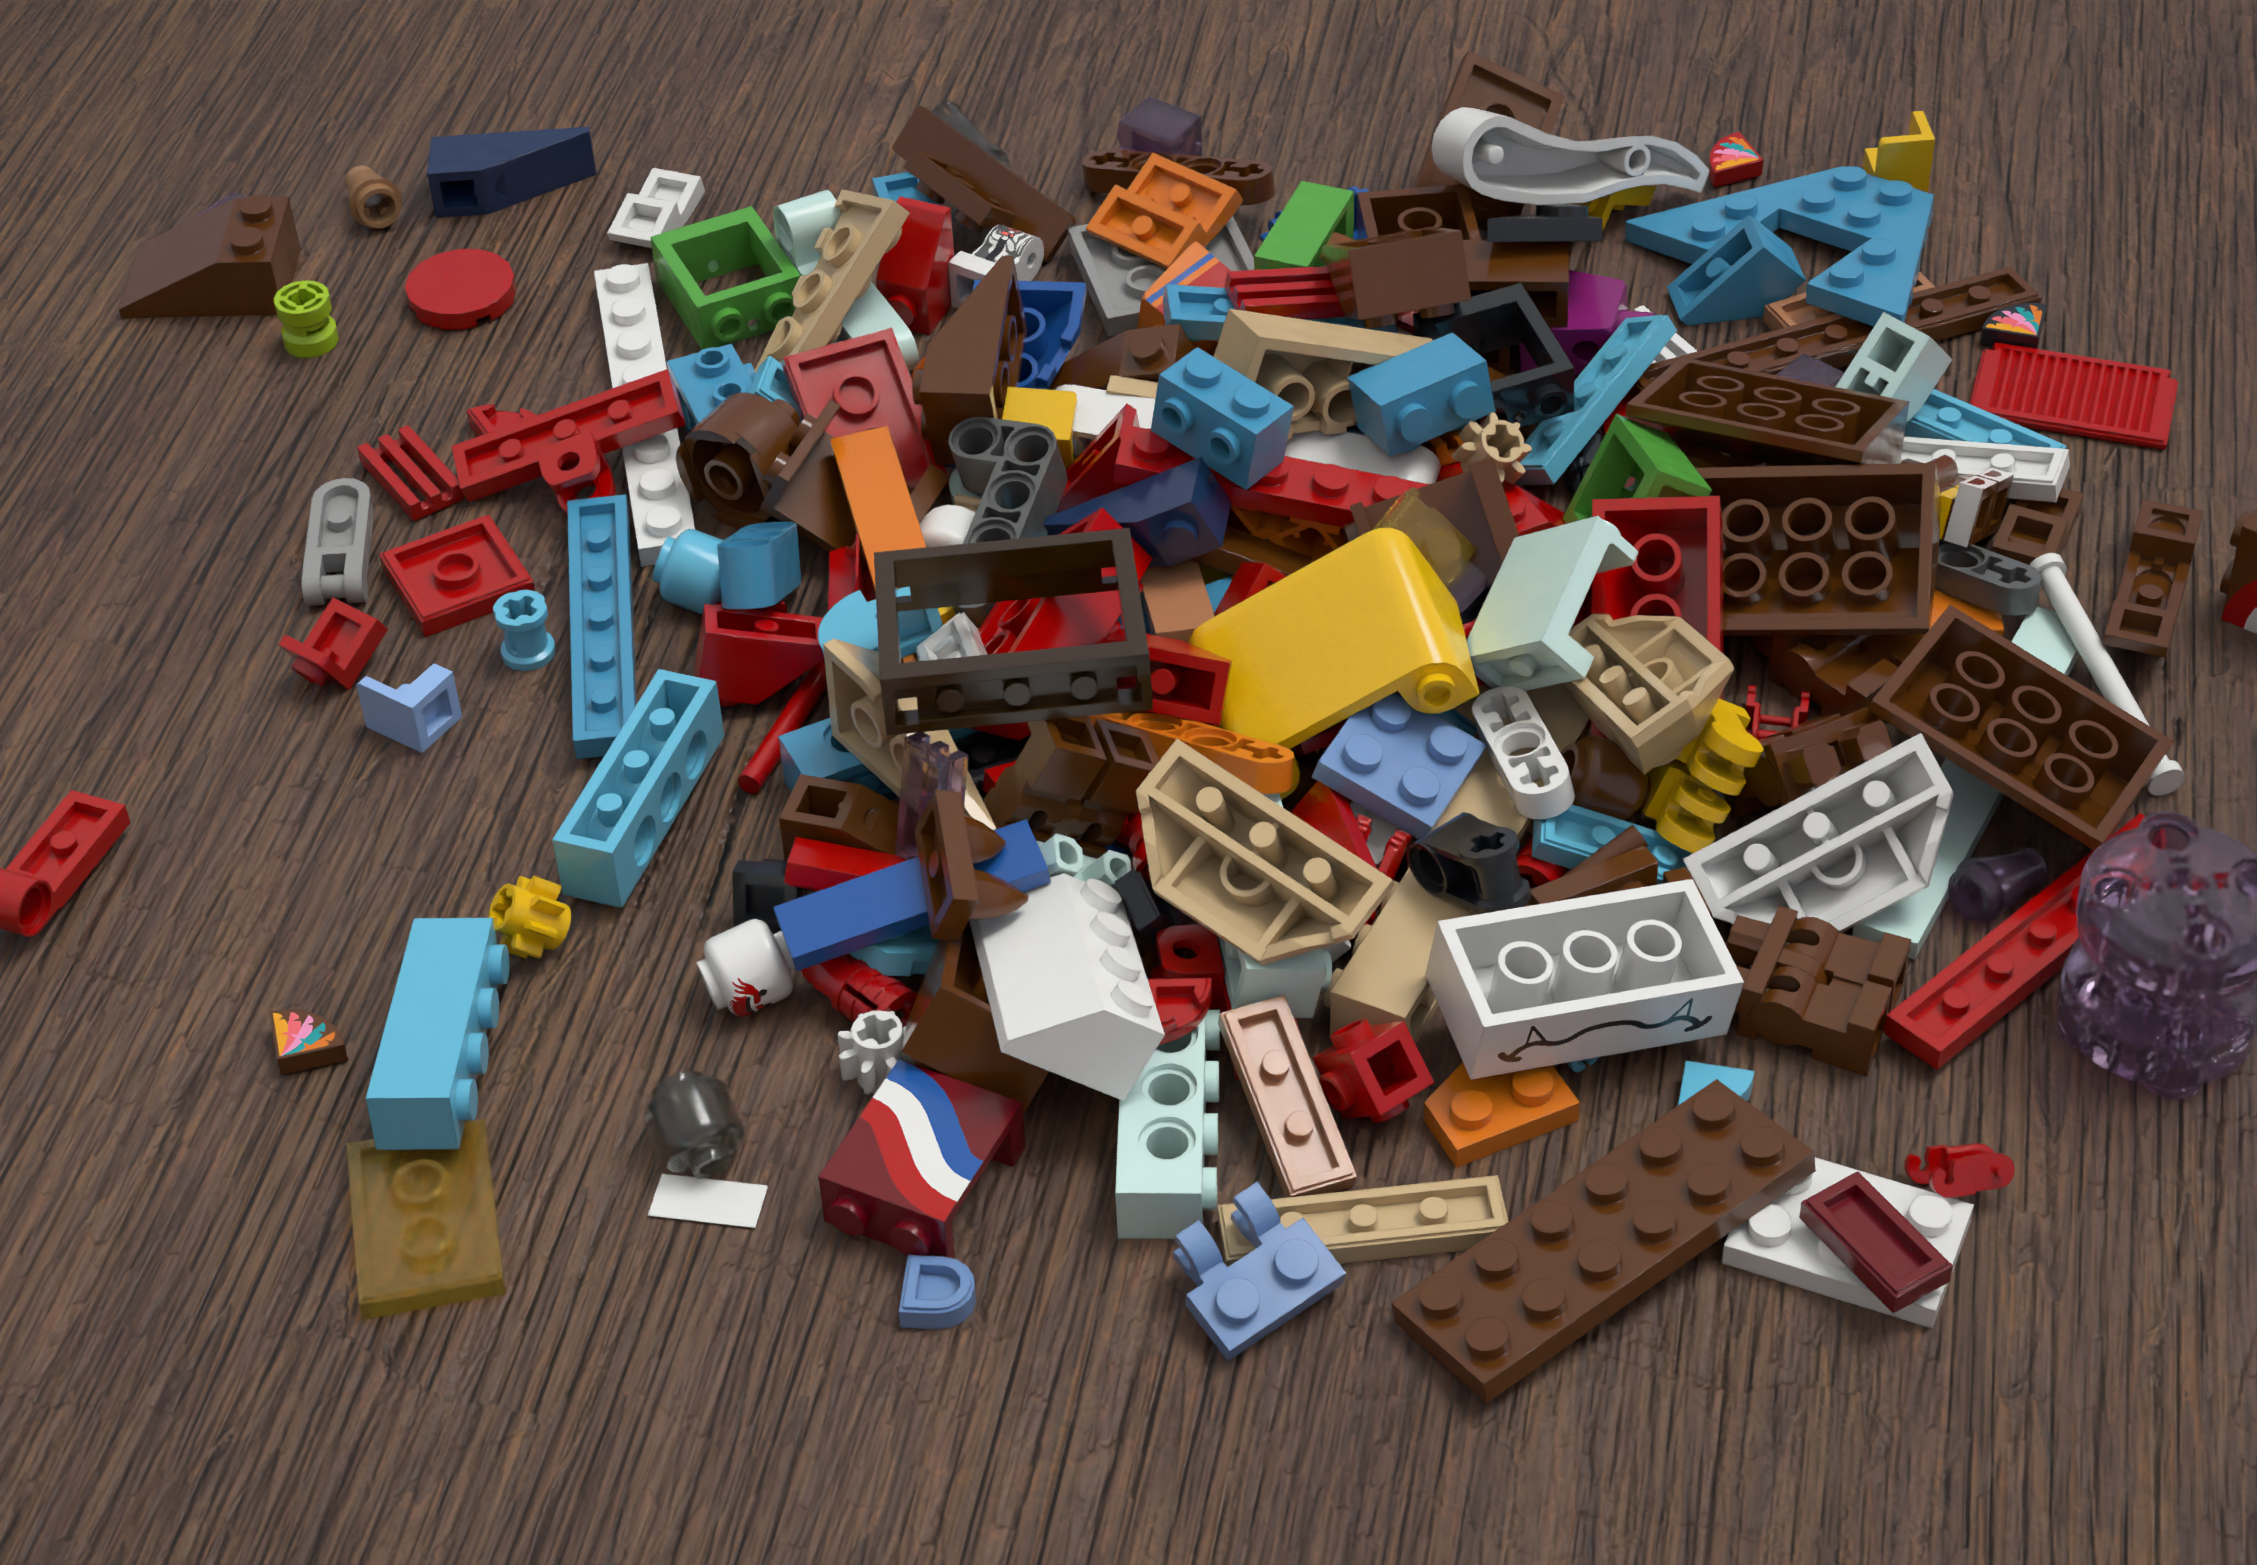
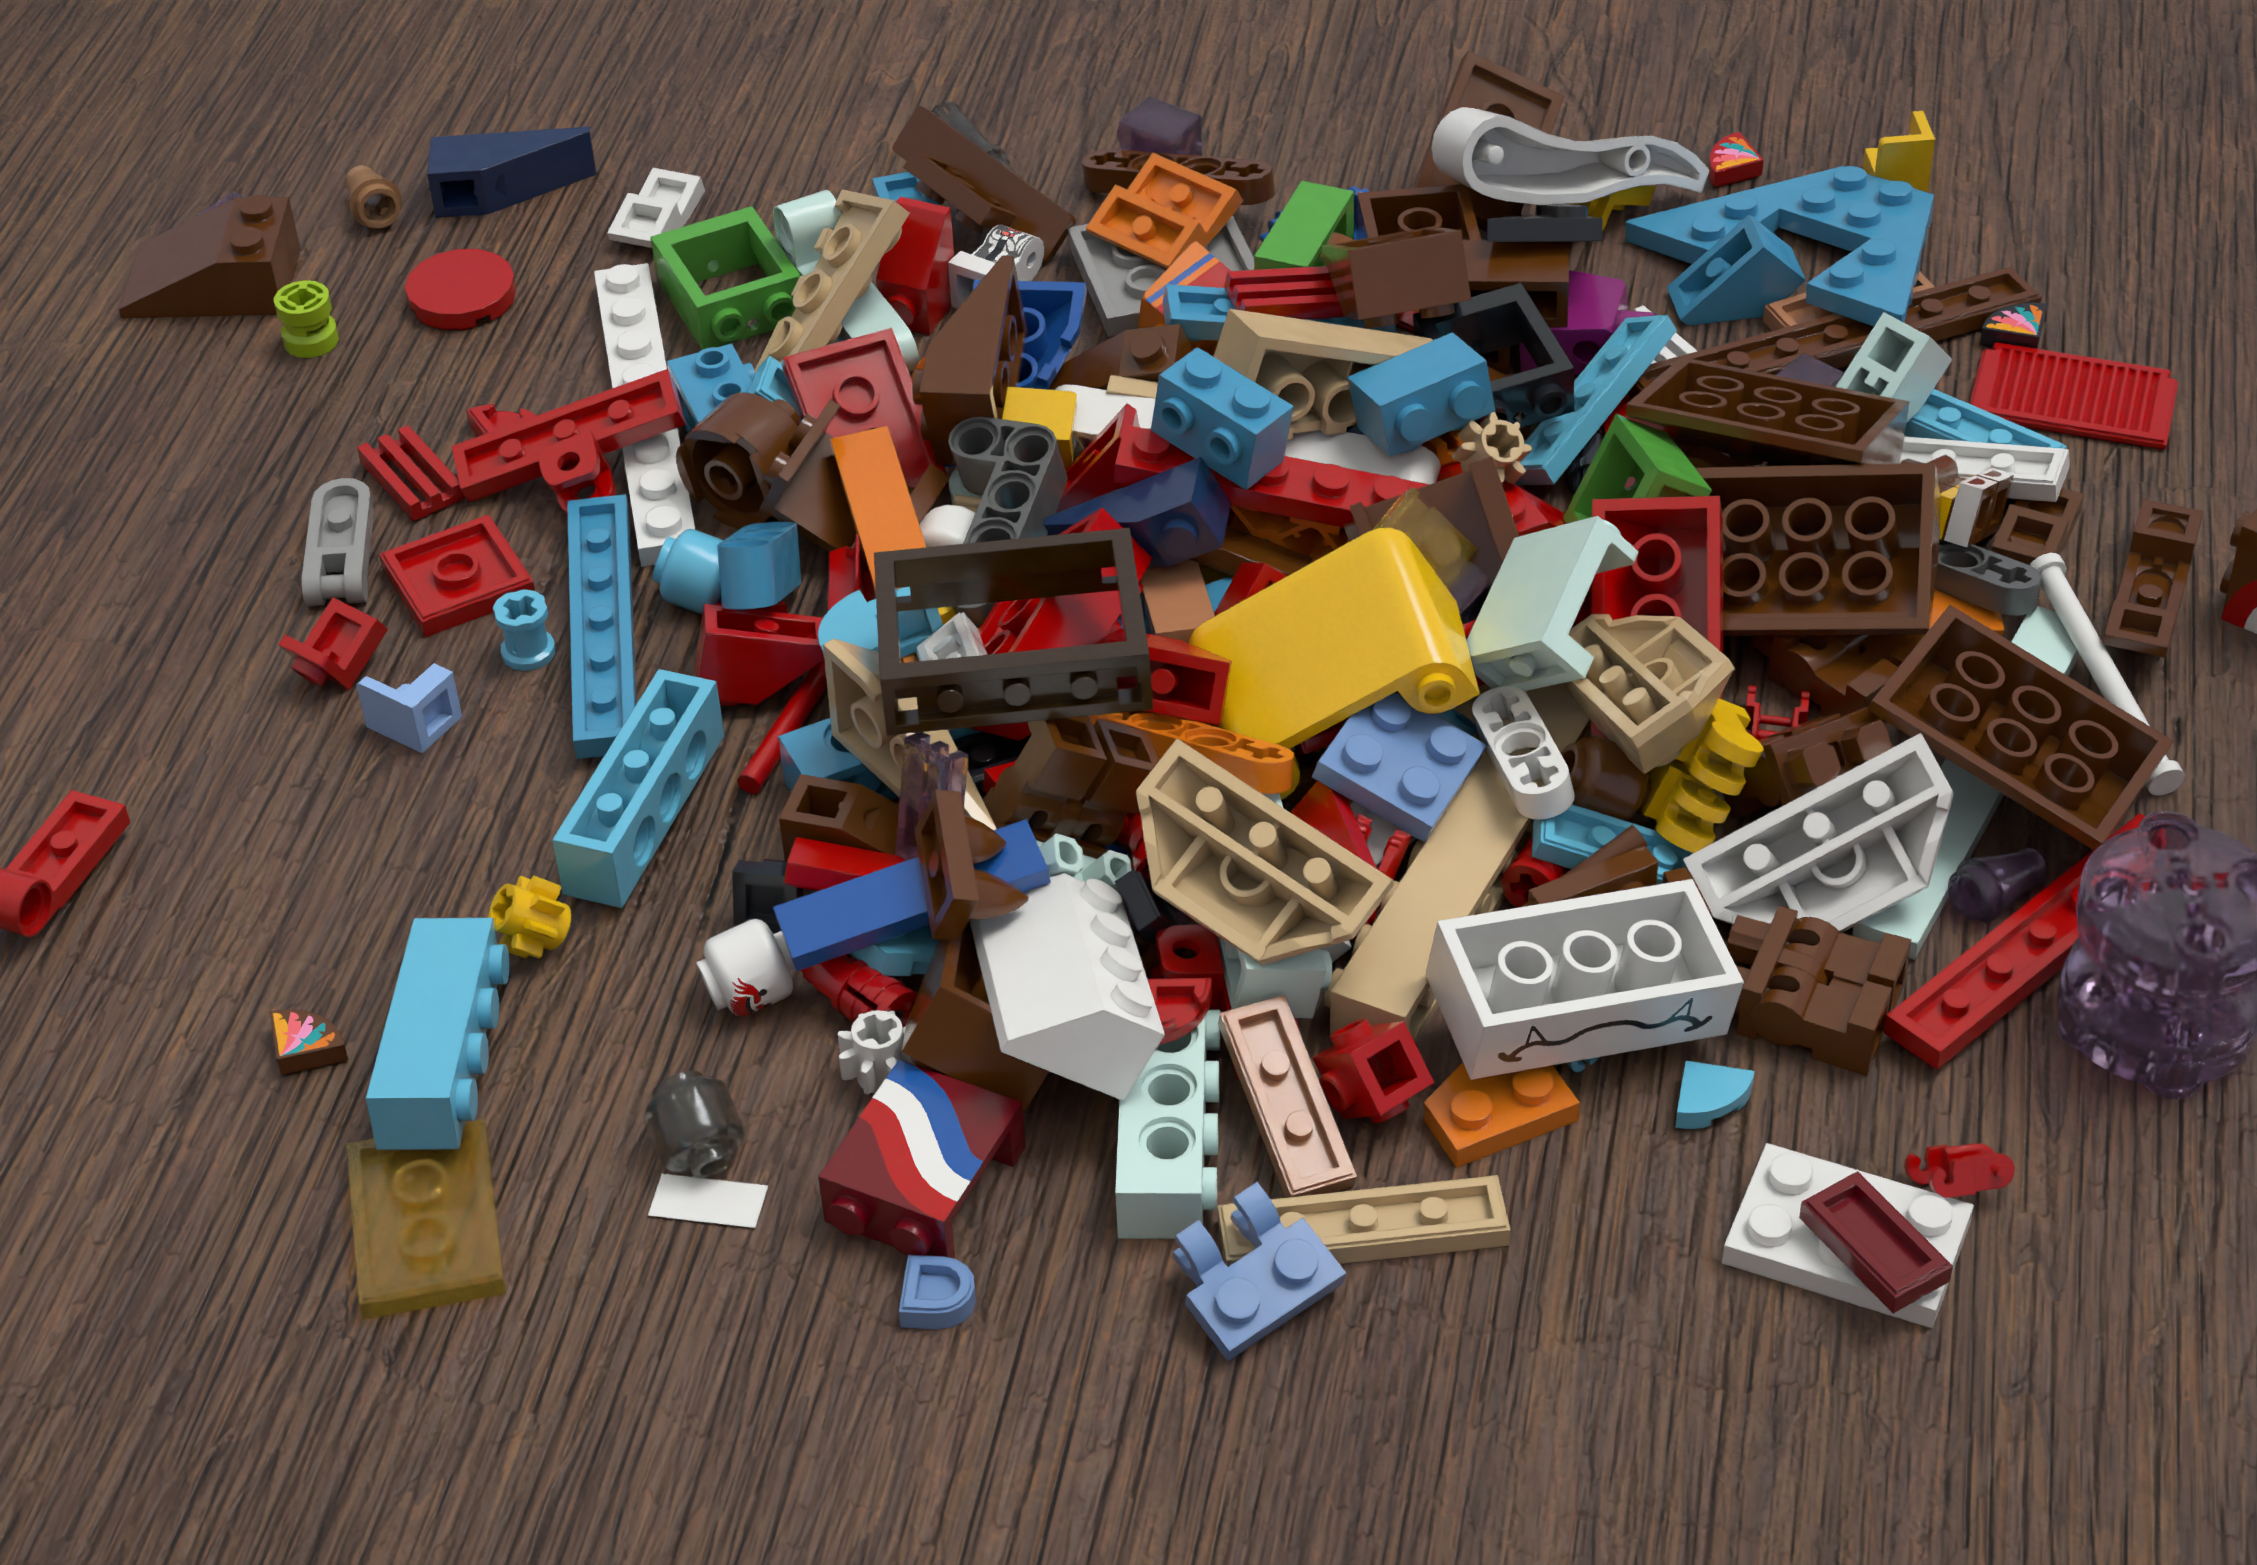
reddish brown plate [1391,1079,1816,1403] -> none
black piece [1406,812,1532,914] -> none

